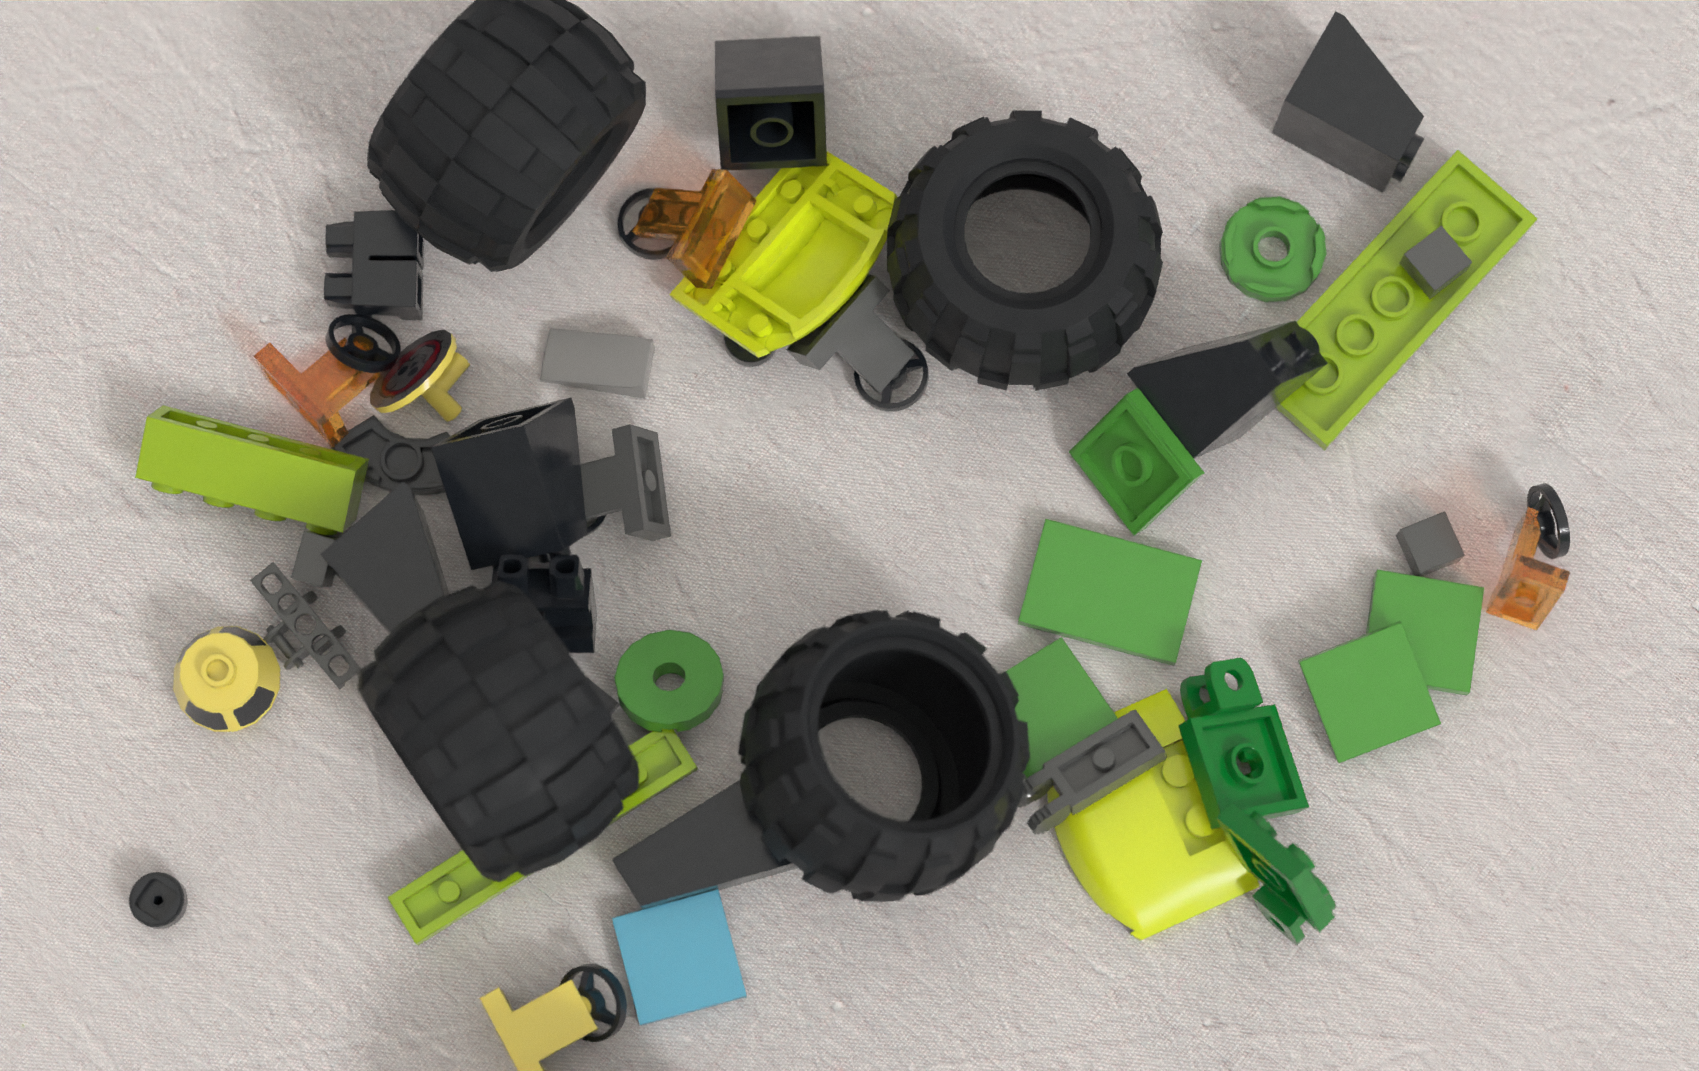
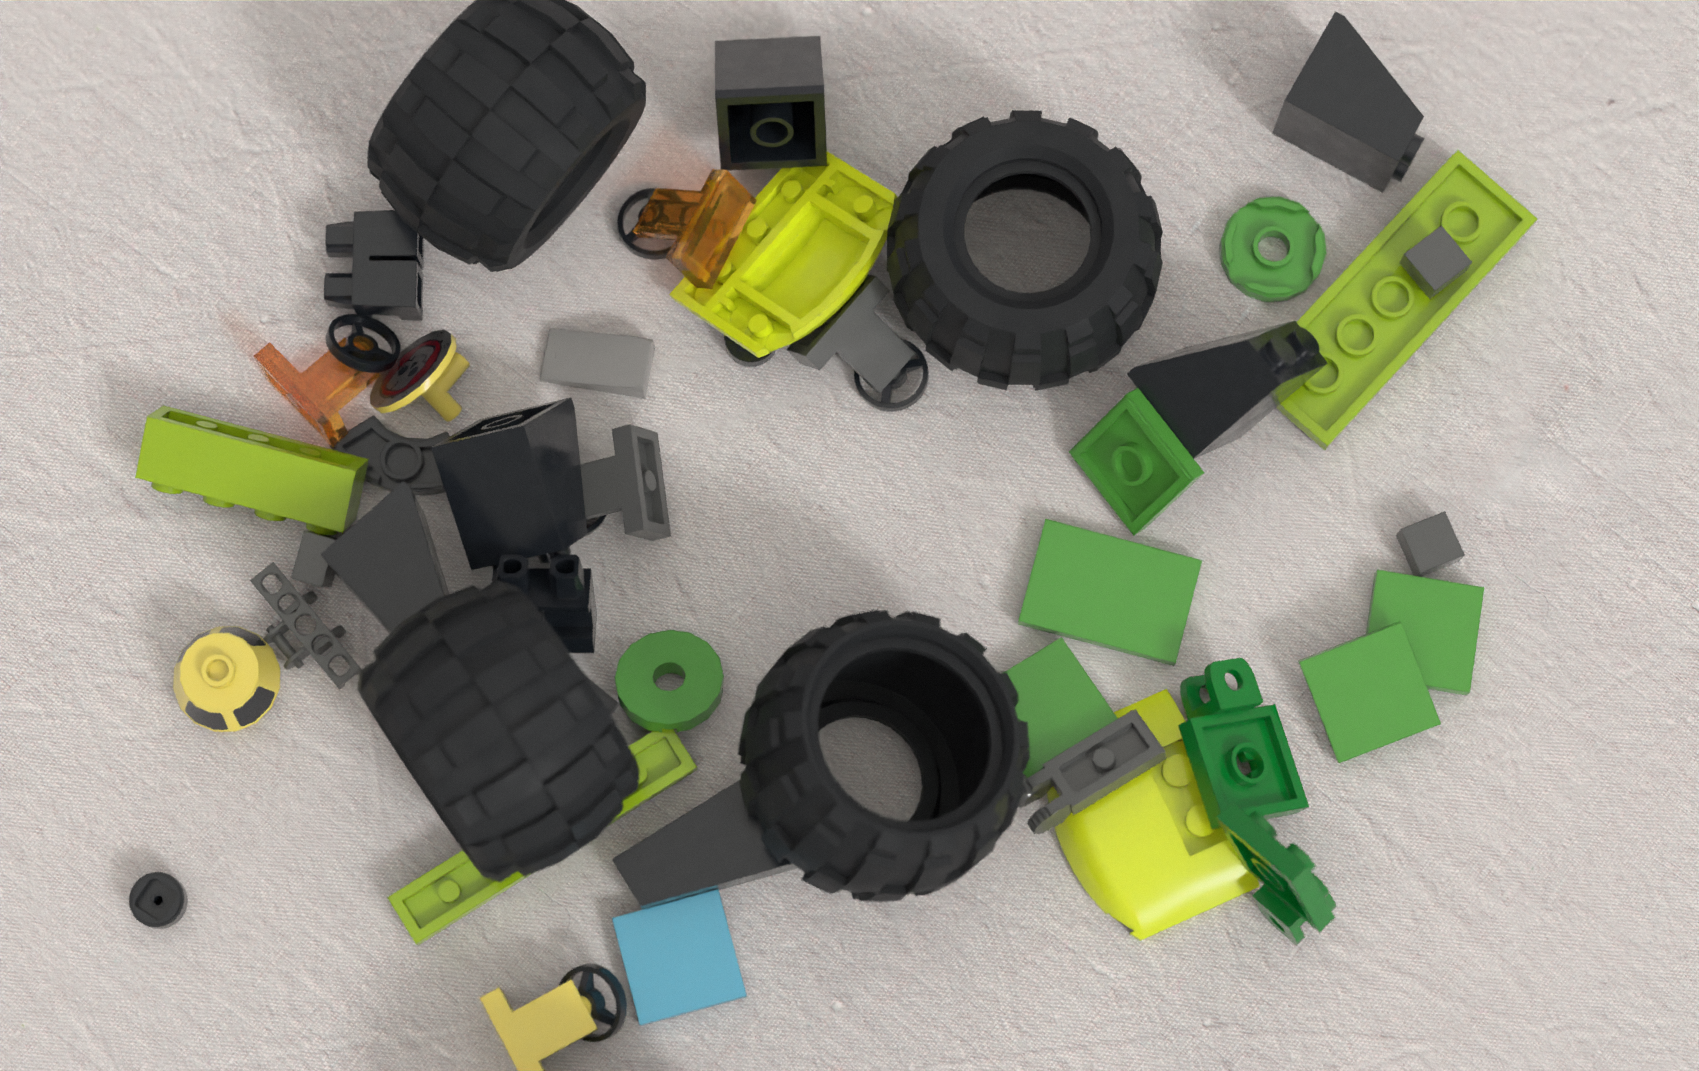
clear orange piece [1486,483,1570,631] -> none

